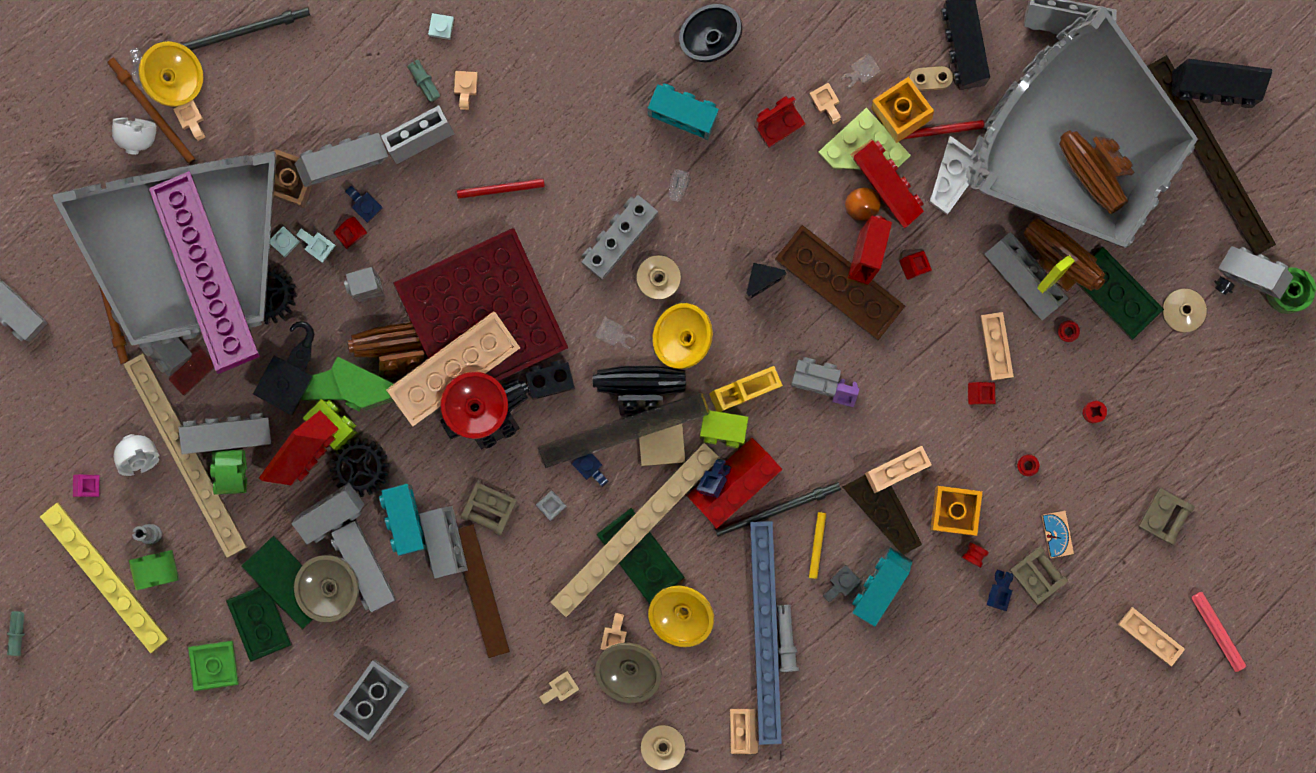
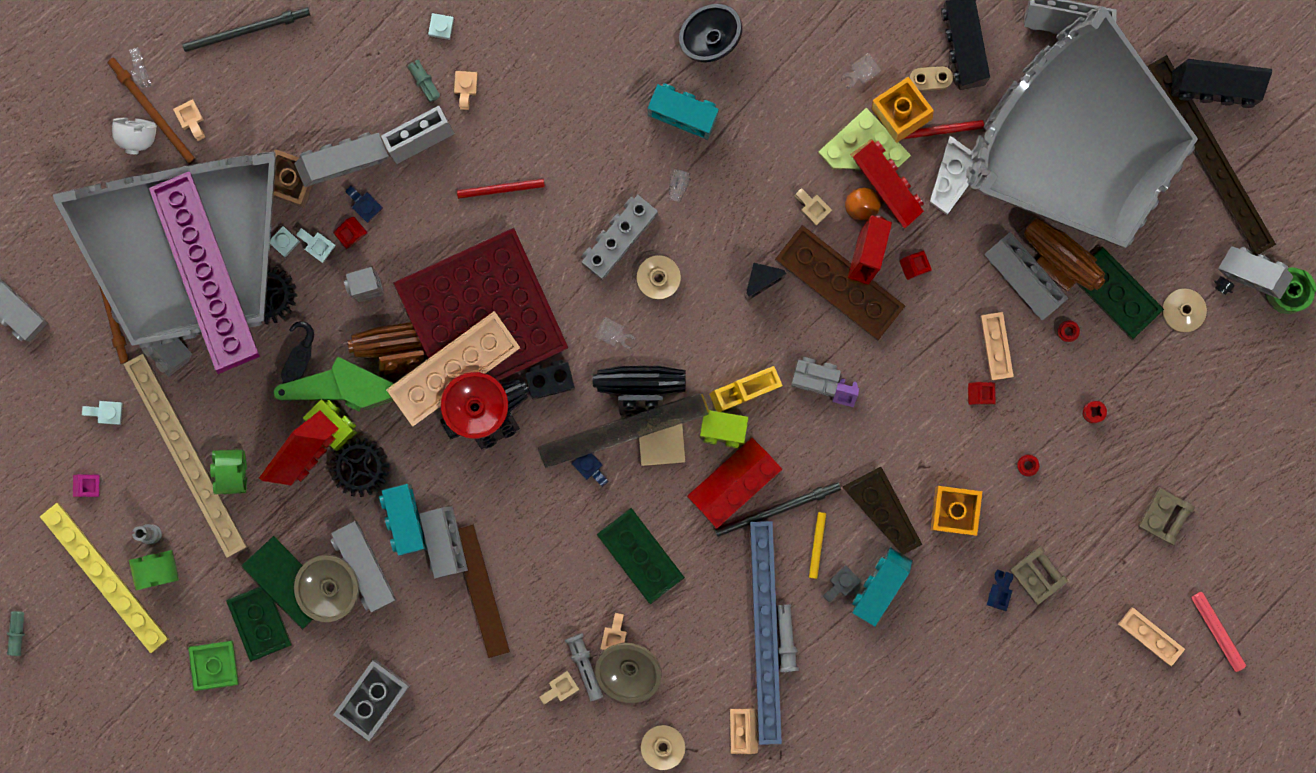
white cylinder [113,434,159,476] -> none
yellow dish [139,41,203,107] -> none
clear red plate [169,350,214,396] -> none
light grey brick [178,413,271,454] -> none
black plate [253,355,314,416] -> none
light grey brick [291,483,364,544] -> none
dark tan plate [461,482,517,536] -> none
light grey tile [536,490,567,521] -> none
tan plate [551,443,720,617] -> none
yellow dish [648,586,714,647] -> none
yellow dish [653,303,713,369] -> none
dark blue plate [696,459,731,498] -> none
red bracket [755,96,806,148] -> none
light nougat plate [809,83,841,124] -> none
light nougat plate [865,446,932,493] -> none
red wheel [961,542,989,568] -> none
neon yellow tile [1037,255,1075,294] -> none
slope [1041,511,1074,558] -> none
dark orange plate [1059,130,1135,214] -> none
none -> light aqua plate [82,401,123,425]
none -> light grey pin [564,633,603,702]
none -> tan plate [794,188,832,226]

